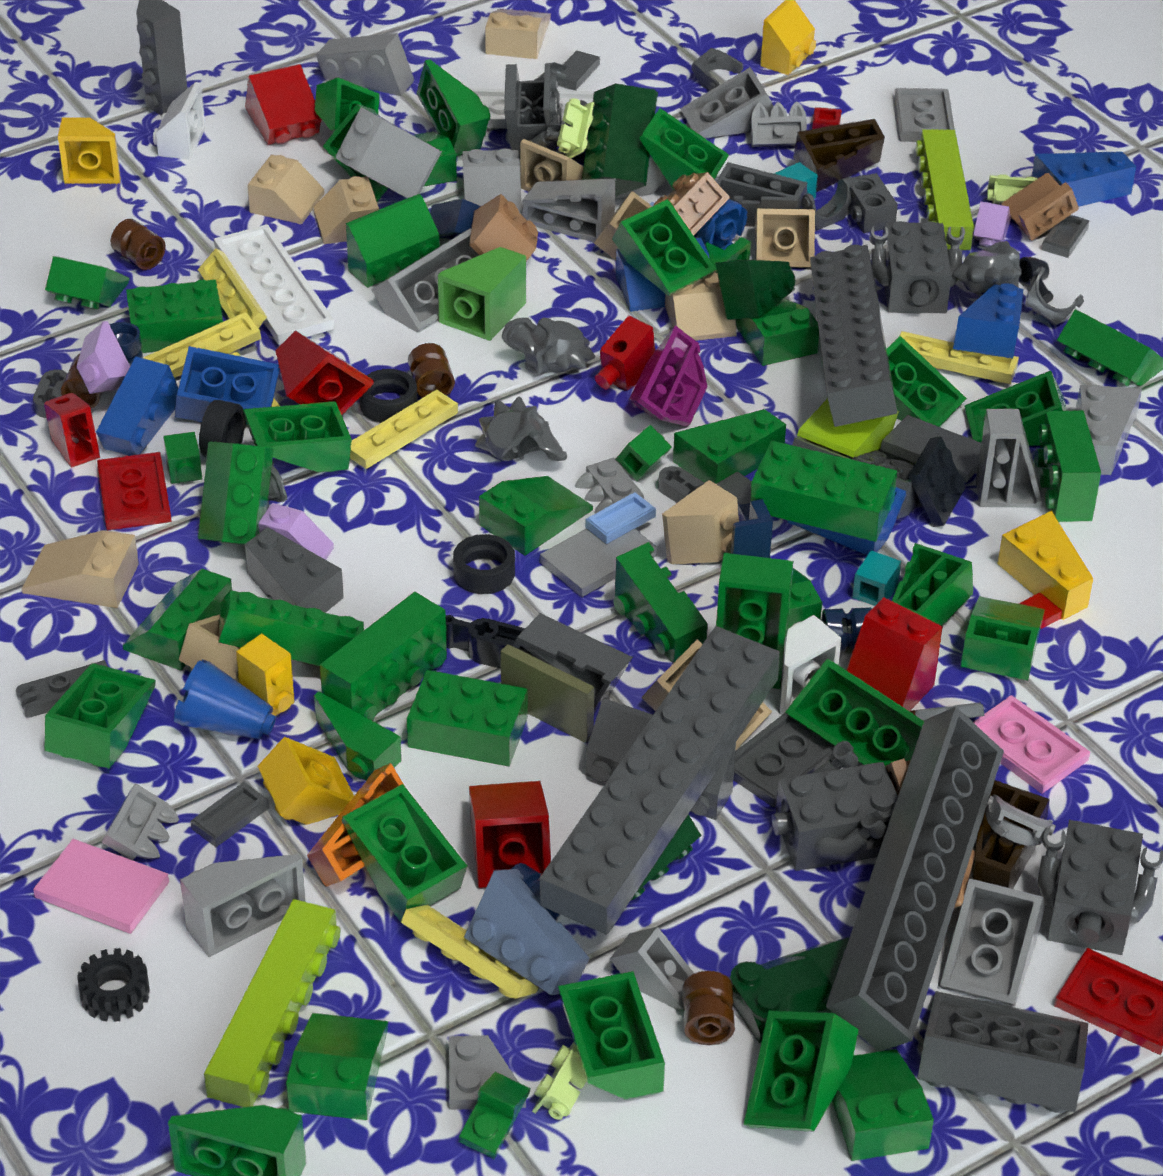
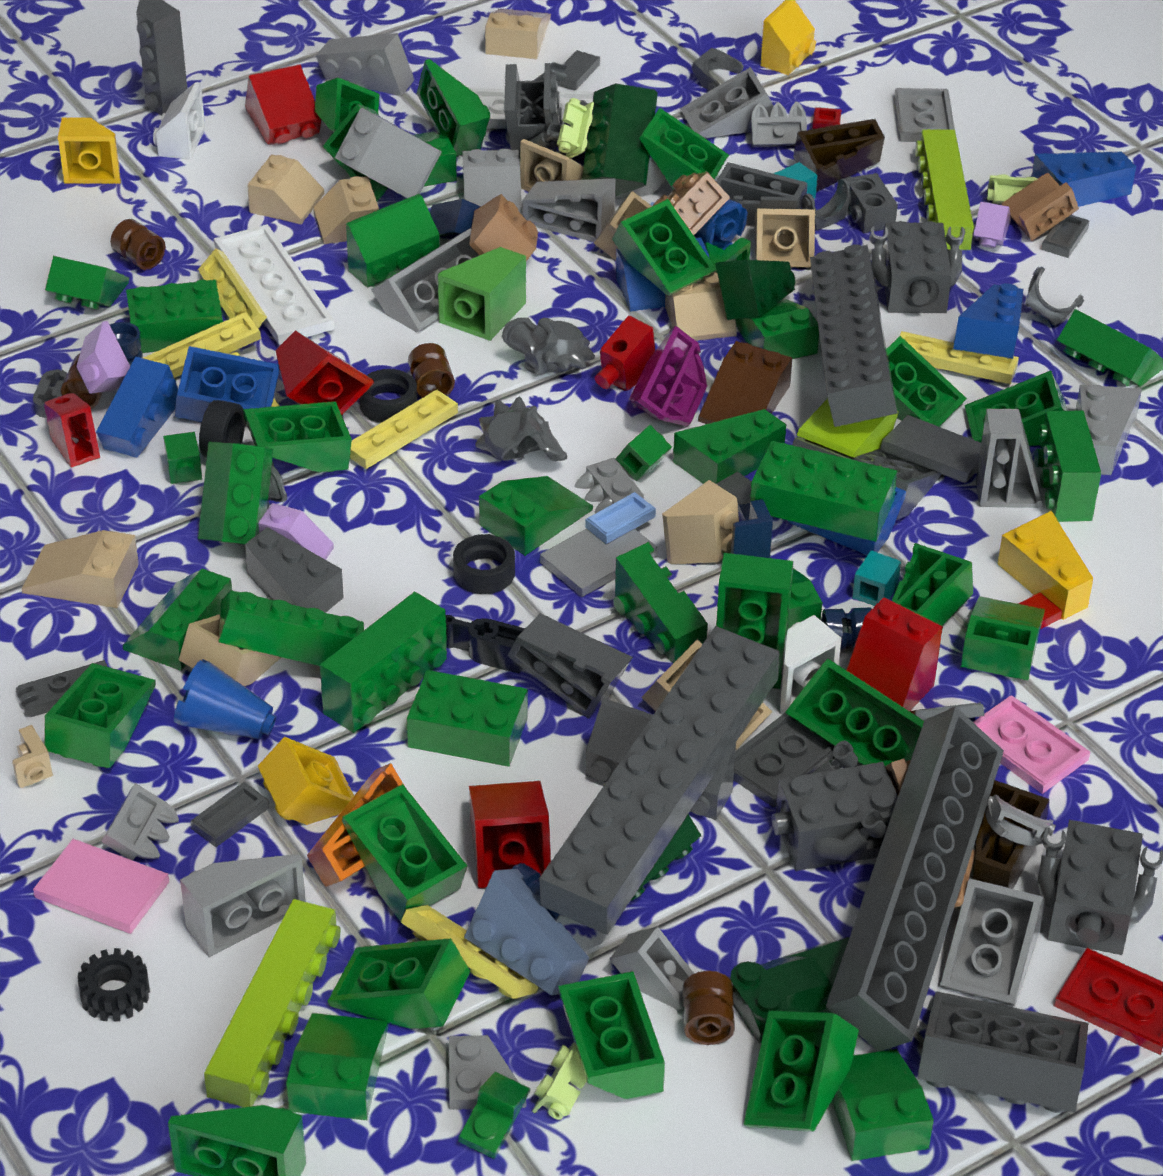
red tile [97,452,172,531] -> none
yellow brick [236,634,295,716] -> none
green slope [314,691,402,781] -> none
olive tile [501,644,594,743] -> none
dark grey beam [658,466,704,503] -> none
black plate [908,436,966,527] -> none
dark grey head [953,241,1022,293] -> none
black bar [1019,257,1053,303] -> none
none -> tan bracket [12,725,53,788]
none -> green slope [328,938,471,1029]
none -> reddish brown slope [698,341,793,424]

